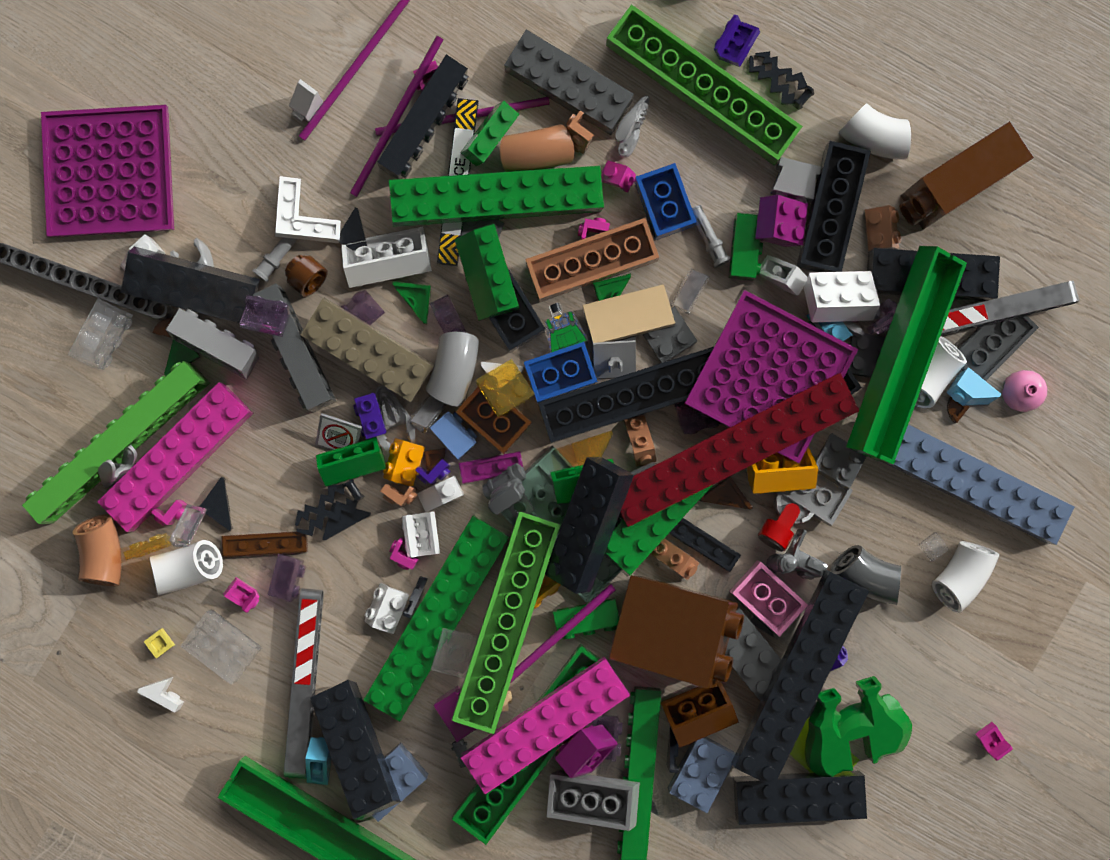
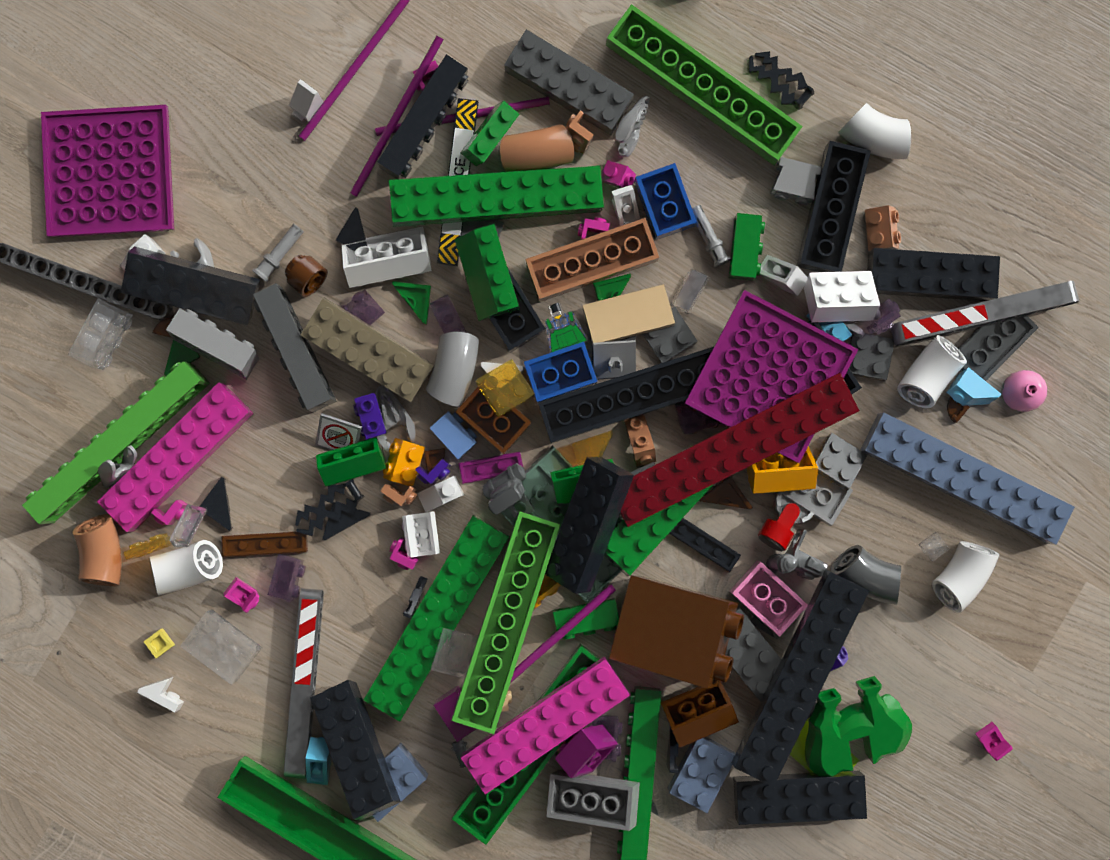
clear purple bracket [240,295,290,337] -> none
white plate [275,176,341,243] -> none
white bracket [365,583,409,634] -> none
flat silver slope [408,394,448,434] -> none
nougat bracket [650,538,699,580] -> none
dark purple bracket [714,14,760,67] -> none
magenta brick [755,195,808,247] -> none
green piece [846,246,967,465] -> none
reddish brown brick [900,121,1034,230] -> none
none -> white slope [611,185,640,226]

